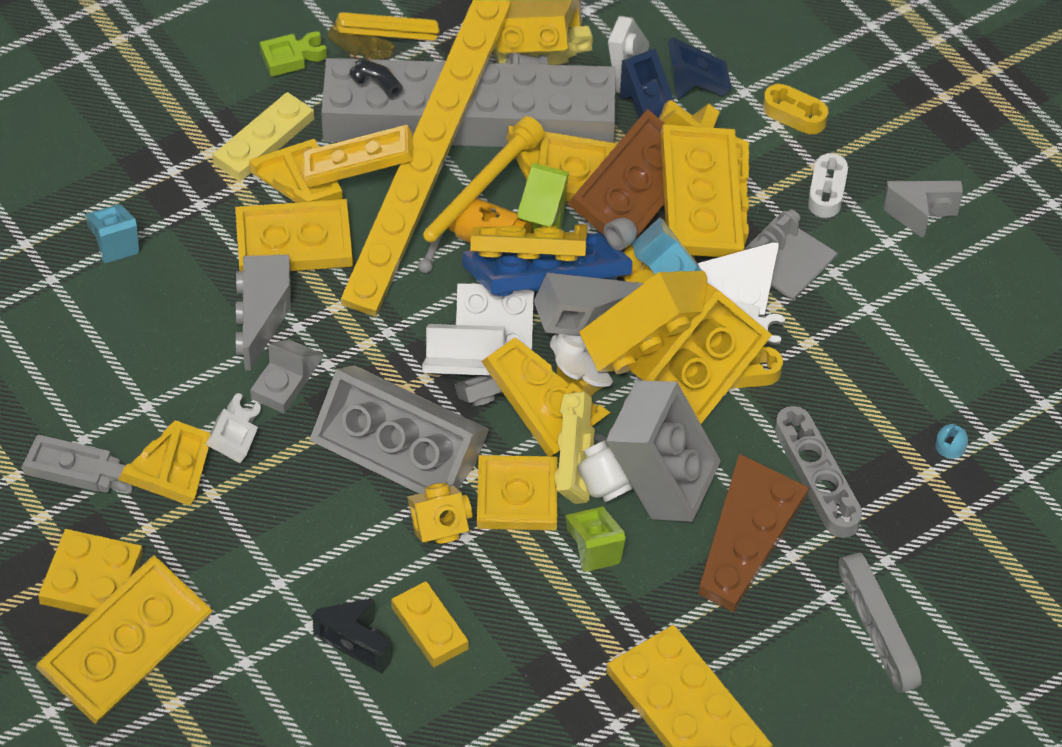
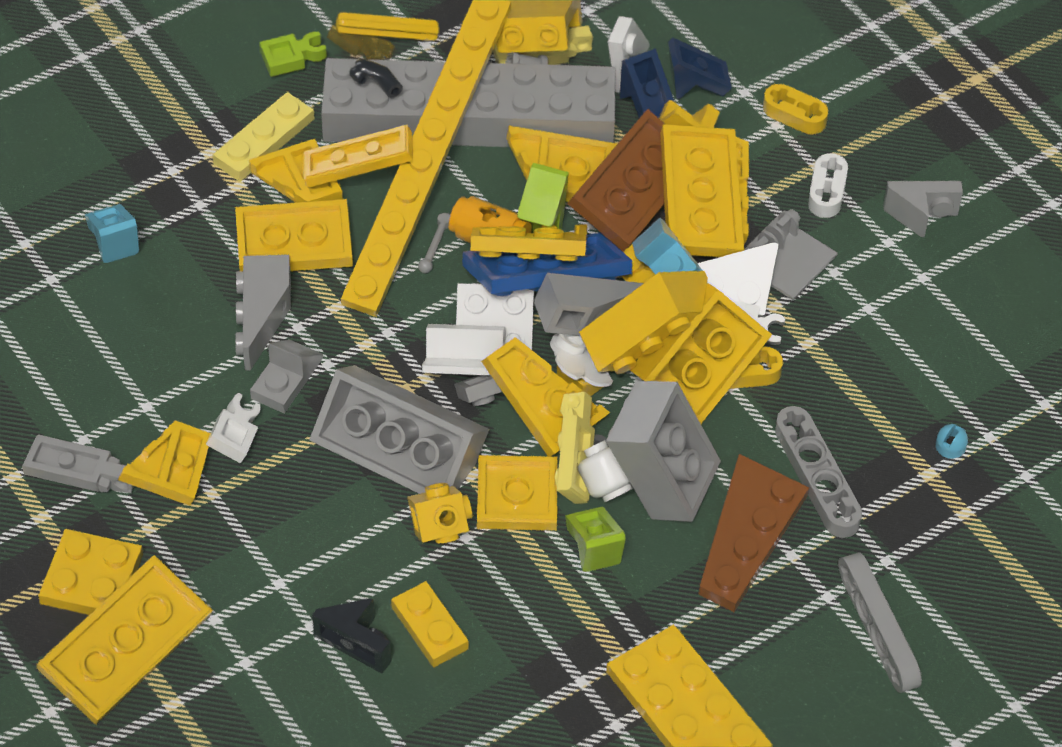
yellow piece [423,116,545,243] -> none
light grey hinge [604,217,637,251] -> none

